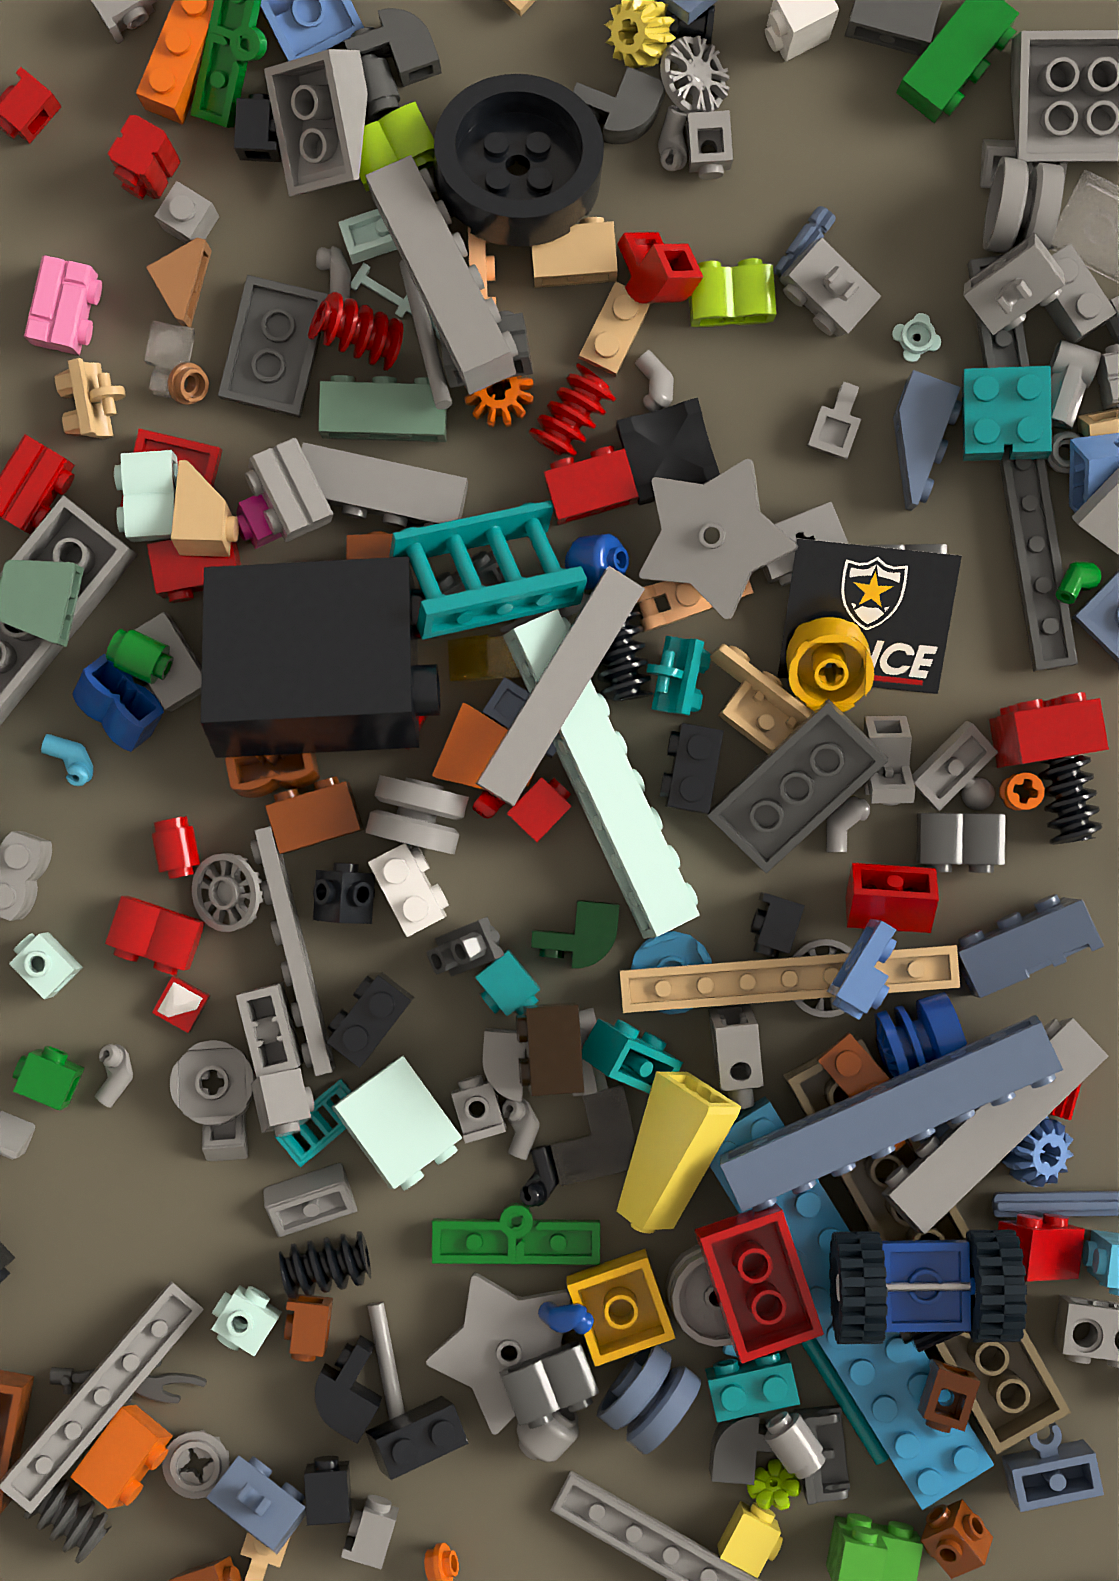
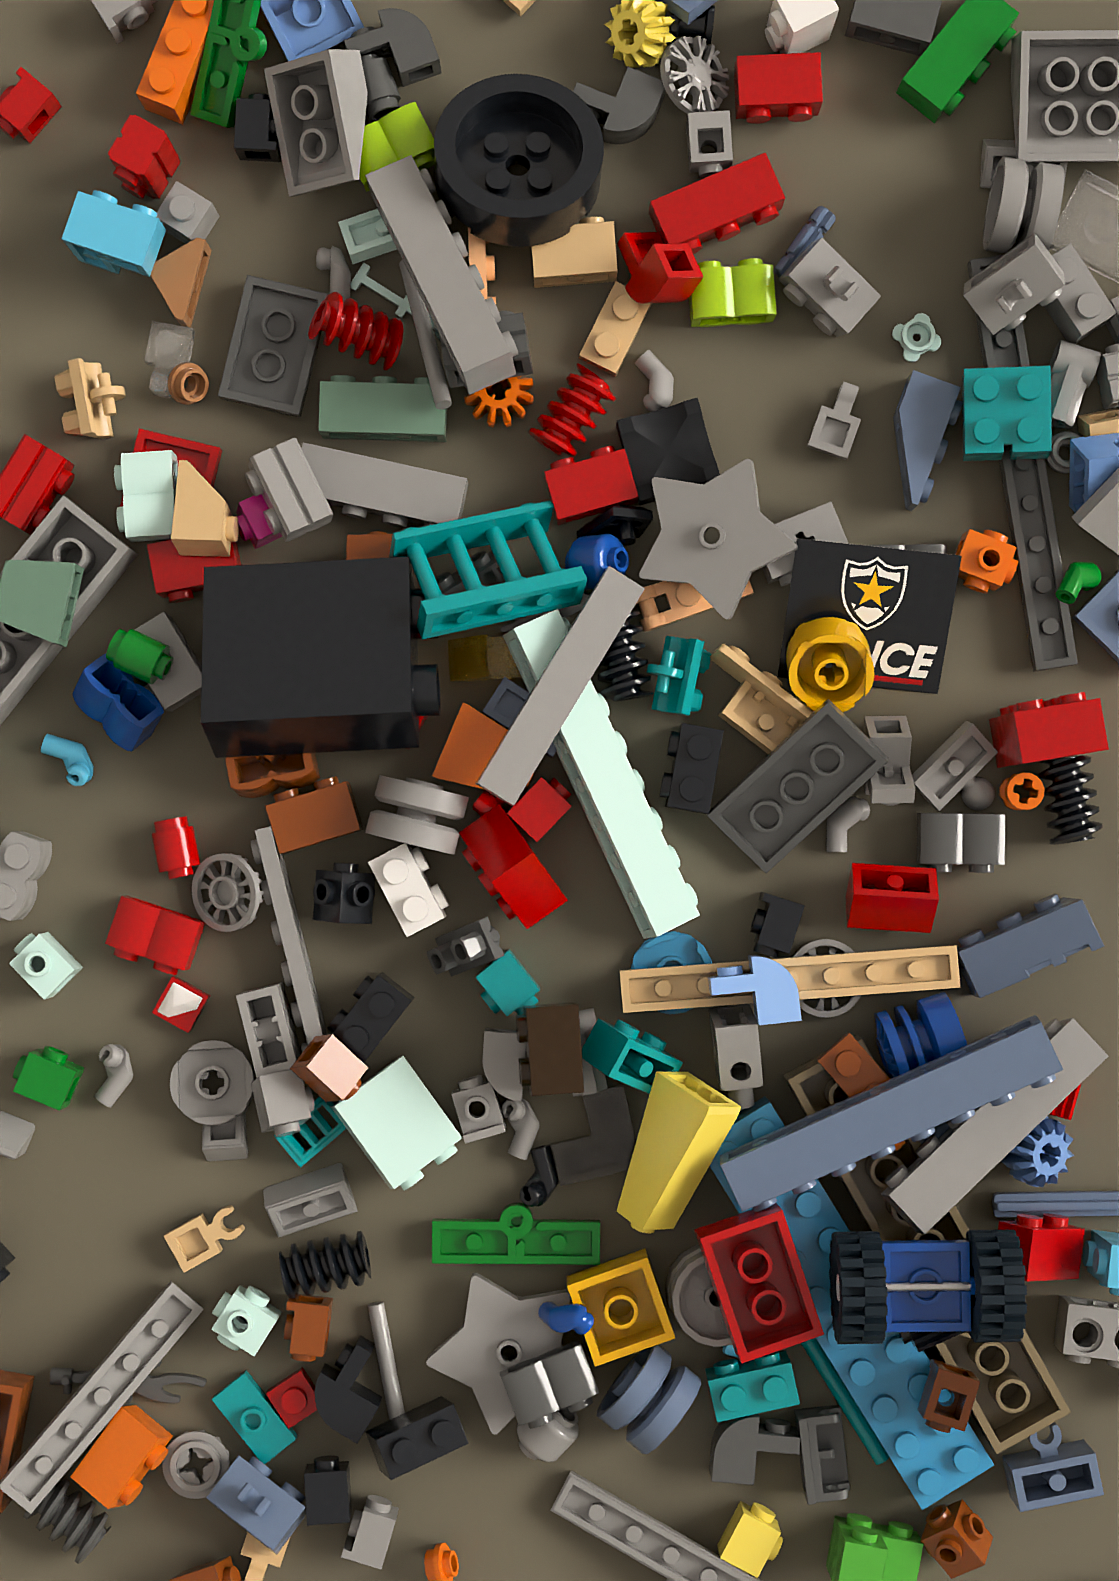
bright pink brick [24,255,102,355] -> none
dark green brick [531,900,620,969] -> none
light grey arm [658,105,688,171] -> none
lime plant [747,1459,801,1510] -> none
light grey brick [764,1411,825,1479] -> none
medium blue plate [827,919,897,1020] -> none
none -> medium azure brick [61,190,166,277]
none -> tan plate [164,1205,245,1273]
none -> teal plate [211,1370,298,1464]
none -> red plate [266,1367,317,1429]
none -> brick [290,1034,368,1102]
none -> red brick [459,804,568,929]
none -> black piece [577,504,653,546]
none -> red brick [649,152,785,254]
none -> light blue brick [708,955,802,1025]
none -> red brick [734,52,823,124]
none -> orange brick [954,529,1018,594]

